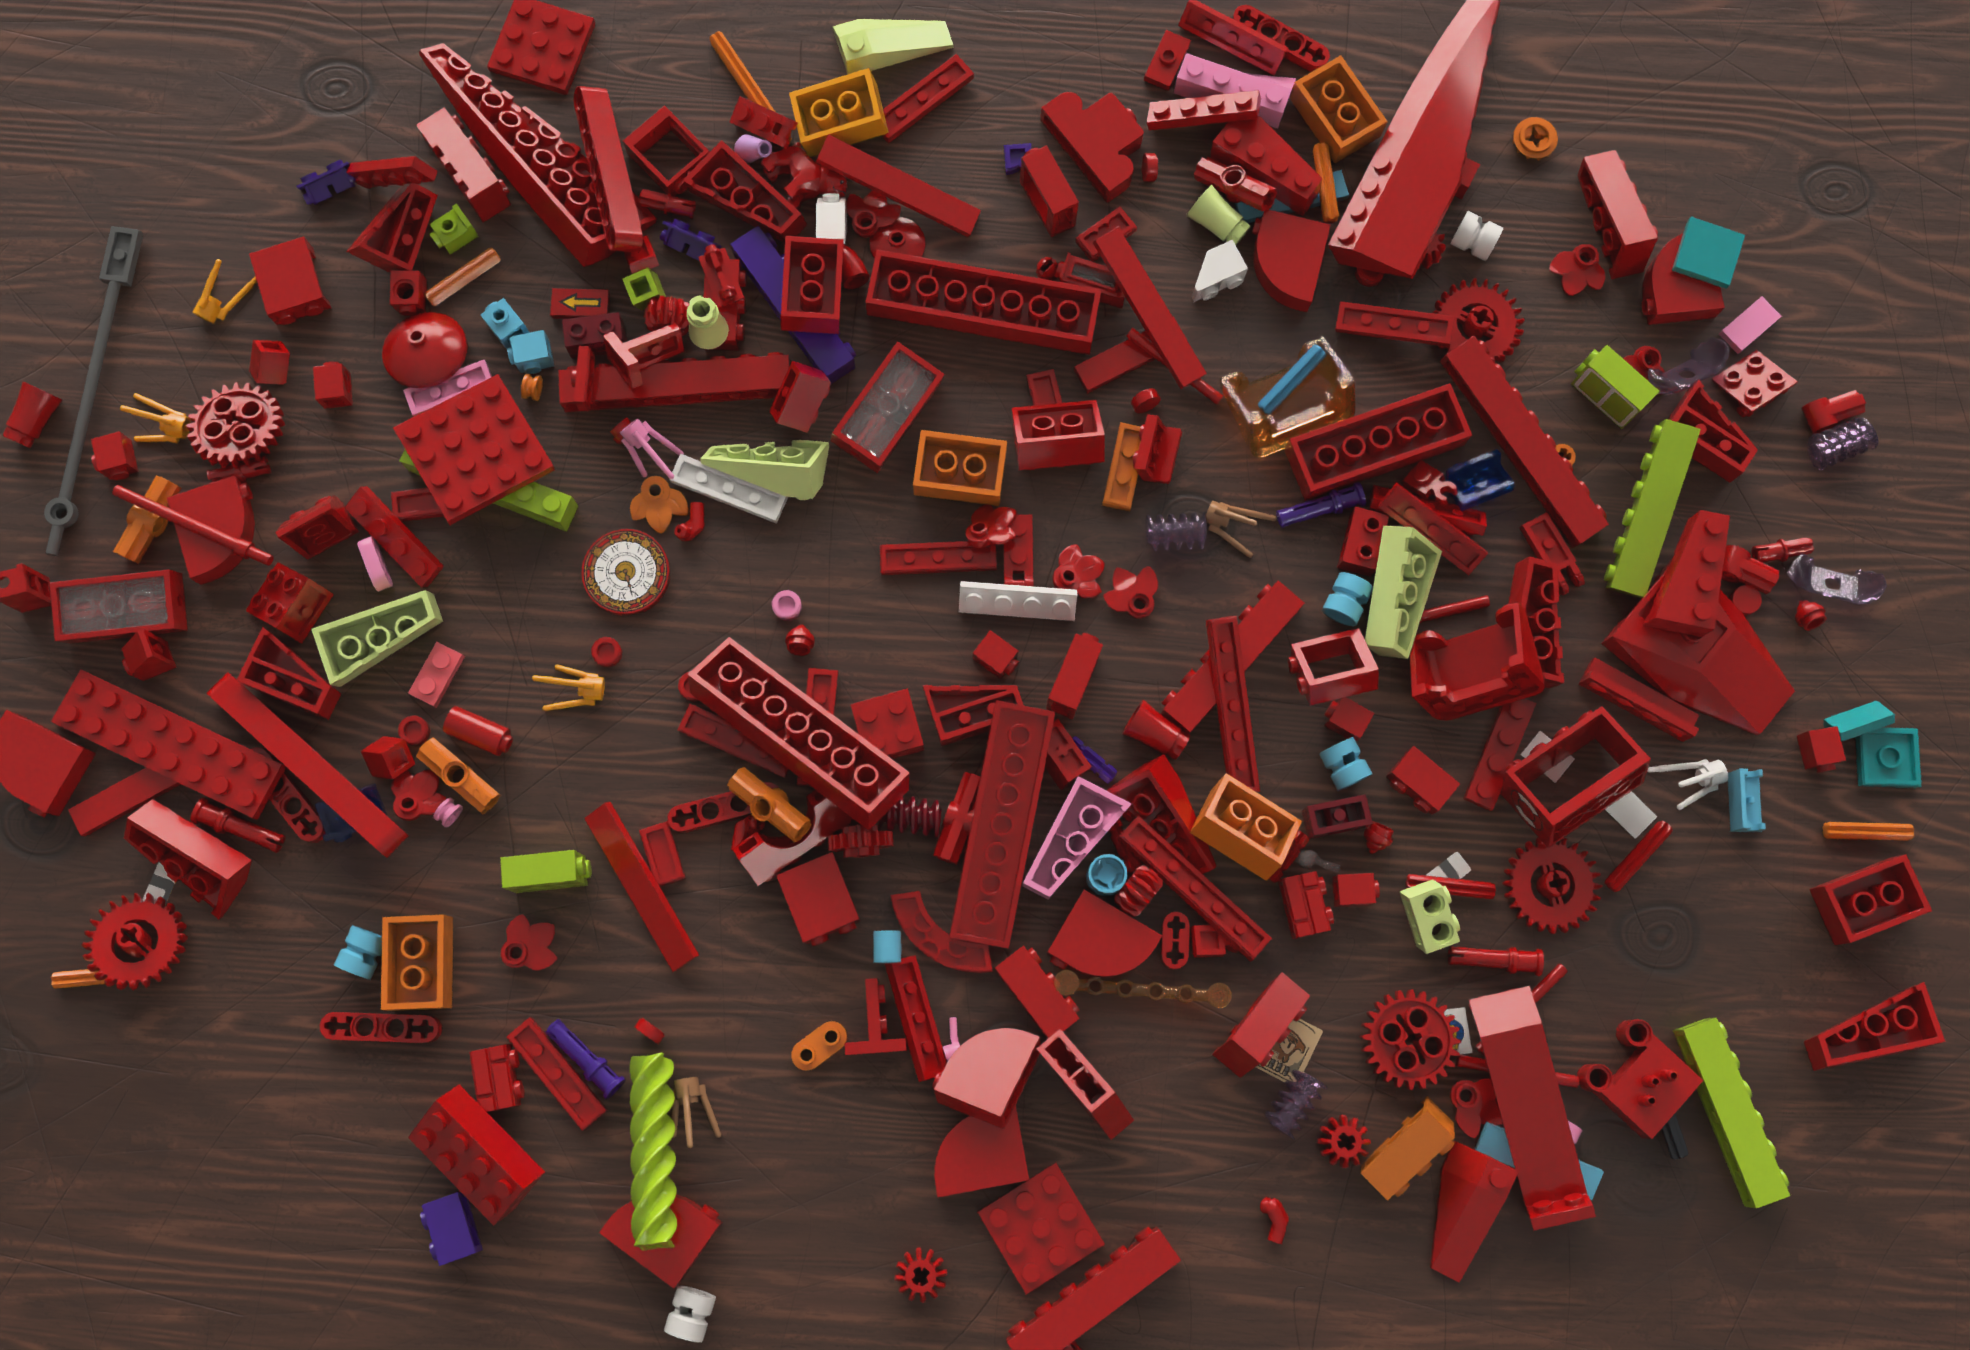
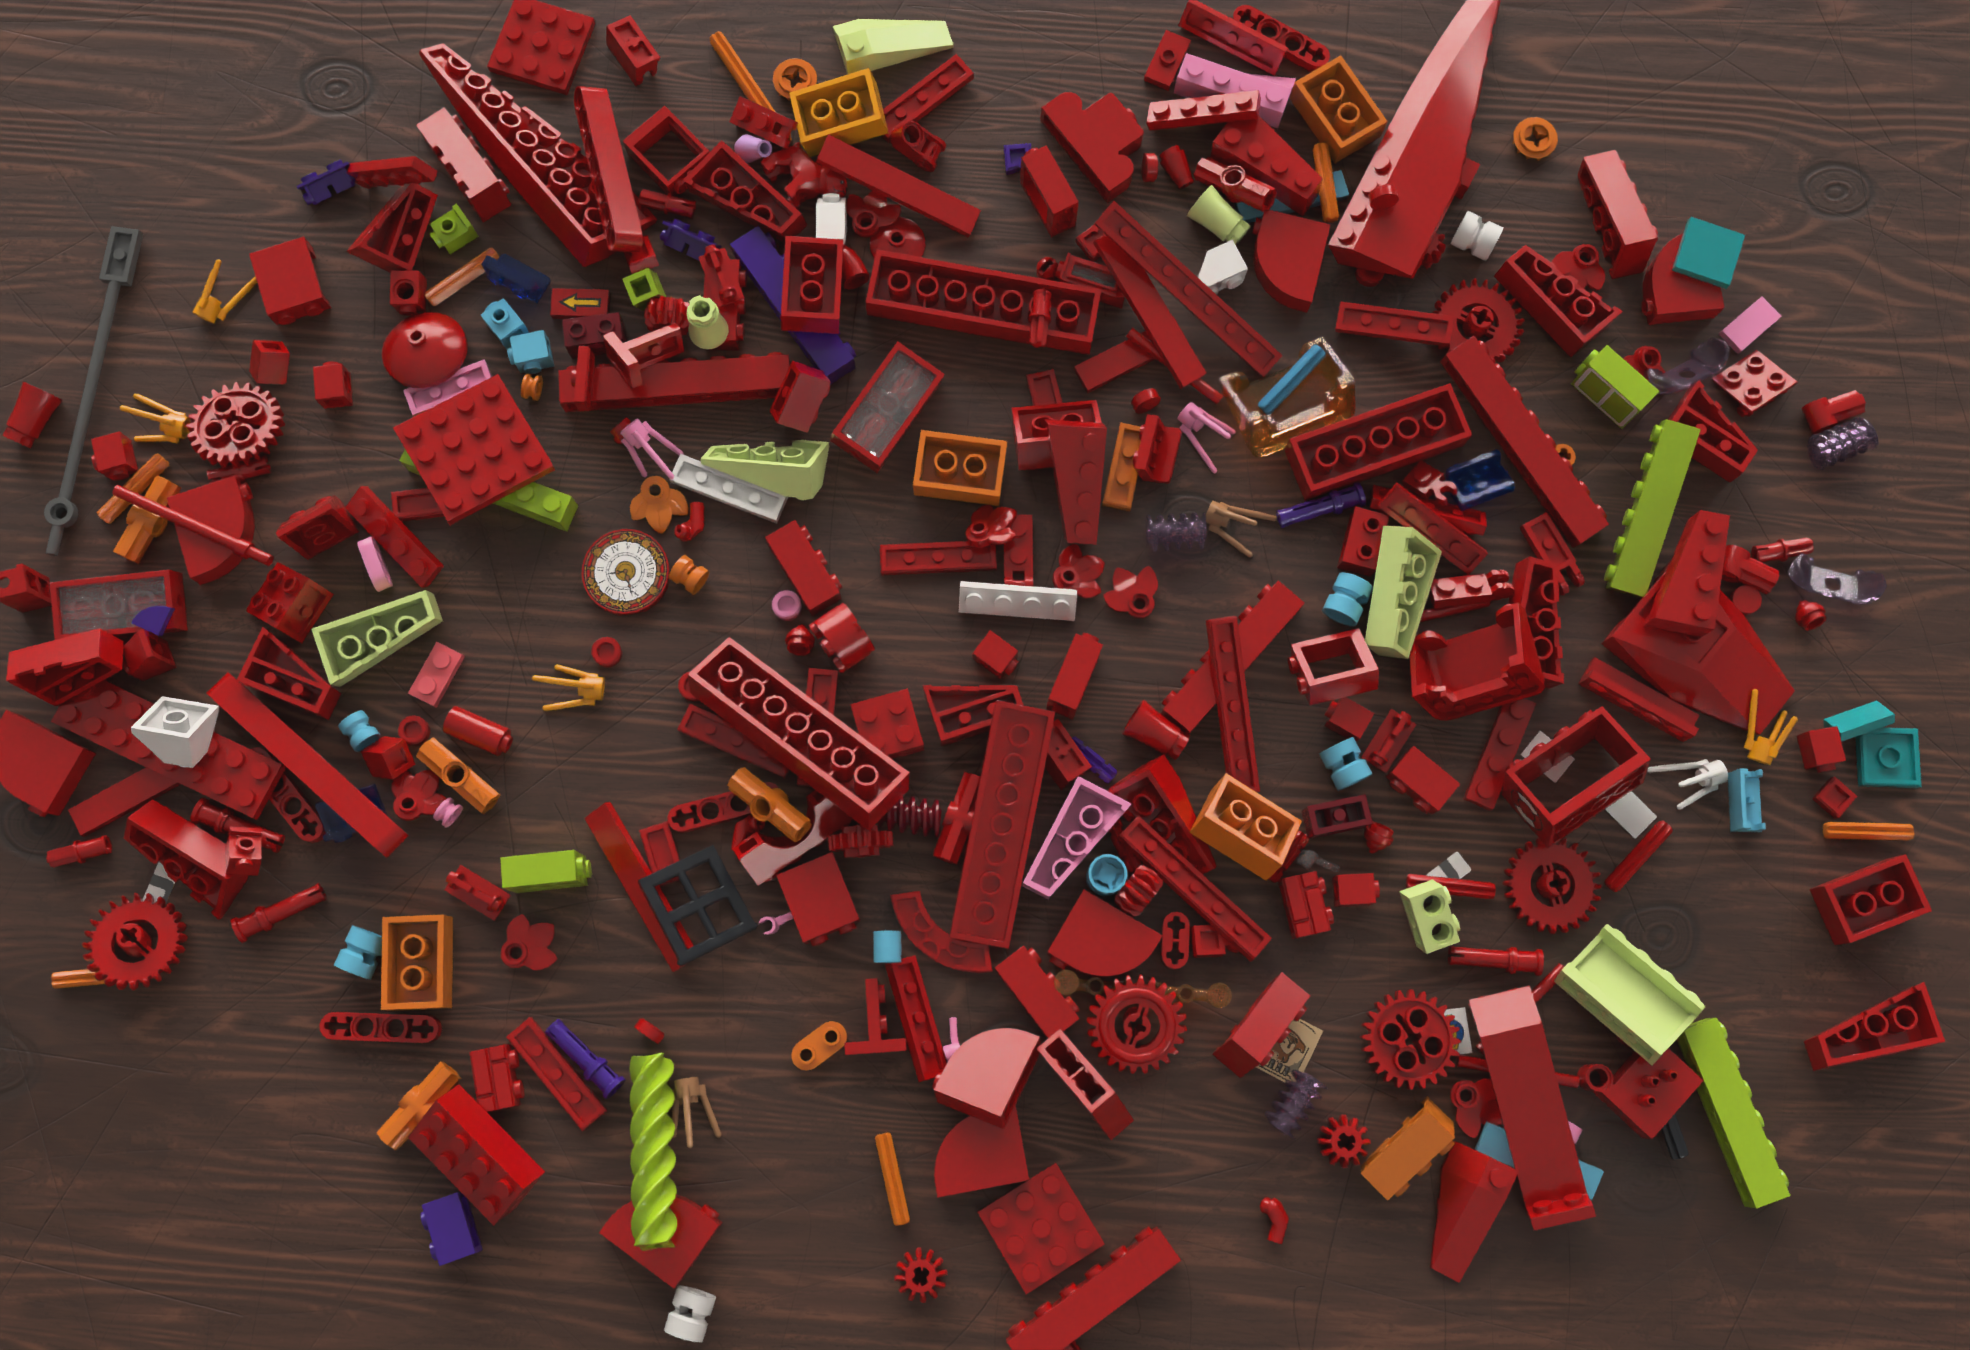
none -> red wedge [6,628,124,706]
none -> red axle [46,835,112,868]
none -> orange axle [97,453,169,524]
none -> dark purple tile [131,606,175,636]
none -> white slope [131,696,219,768]
none -> red brick [225,827,262,876]
none -> red pin [230,883,327,943]
none -> medium azure wheel [338,710,381,752]
none -> orange piece [376,1061,462,1150]
none -> red hinge [444,865,511,921]
none -> clear blue bracket [481,253,551,304]
none -> red hinge [606,15,660,86]
none -> black window [638,845,758,966]
none -> orange wheel [669,555,710,595]
none -> bright pink hand [759,912,793,935]
none -> red brick [765,520,843,616]
none -> orange gear [773,58,817,101]
none -> red brick [808,603,875,674]
none -> orange axle [875,1132,910,1226]
none -> red piece [890,121,947,172]
none -> red axle [1028,289,1052,348]
none -> red wedge [1045,419,1107,545]
none -> red gear [1087,974,1187,1074]
none -> red plate [1094,201,1283,377]
none -> red cone [1159,145,1194,190]
none -> bright pink plant [1177,402,1236,474]
none -> red hinge [1361,709,1417,773]
none -> red tile [1368,185,1399,210]
none -> red hinge [1429,569,1514,608]
none -> red wedge [1494,245,1623,358]
none -> yellowish green panel [1554,924,1705,1065]
none -> light orange plant [1743,689,1798,765]
none -> red tile [1812,776,1858,819]

